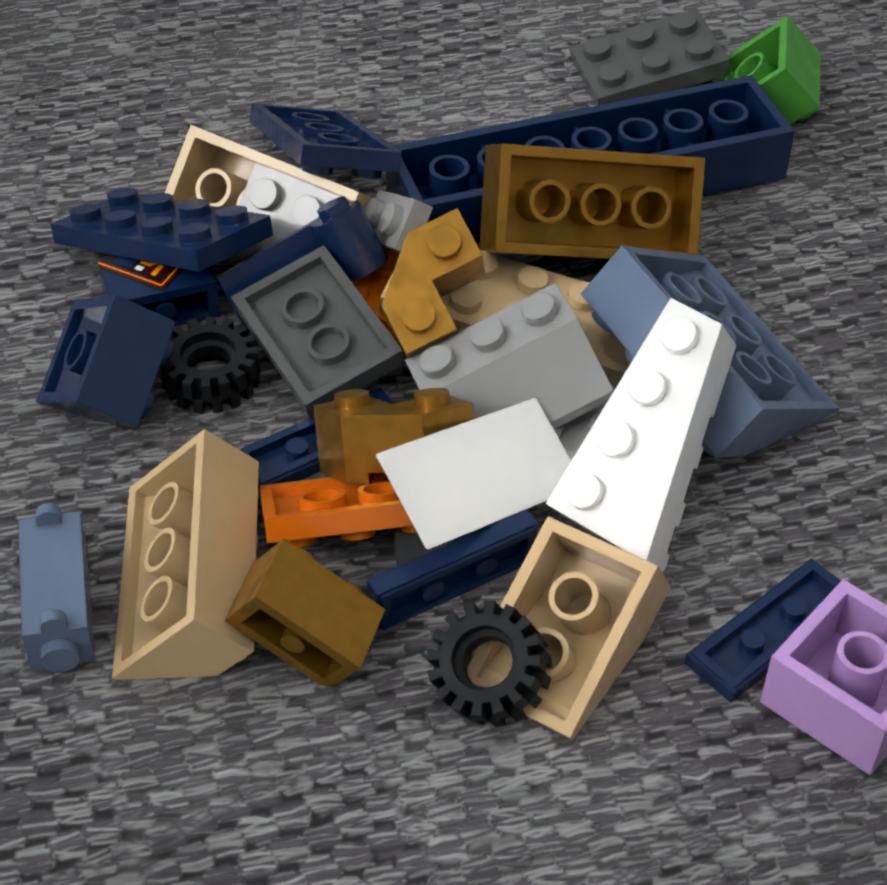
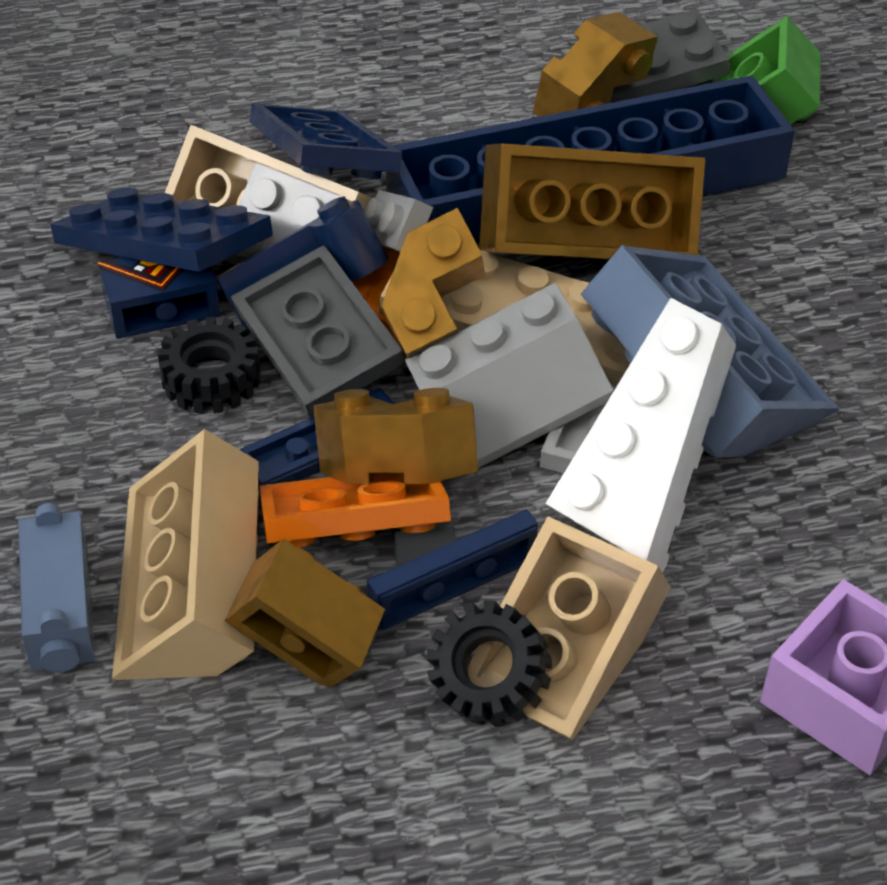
dark blue slope [36,295,176,427] -> none
white sticker [376,398,571,550] -> none
dark blue tile [685,558,841,703] -> none
none -> pearl gold brick [532,12,658,117]

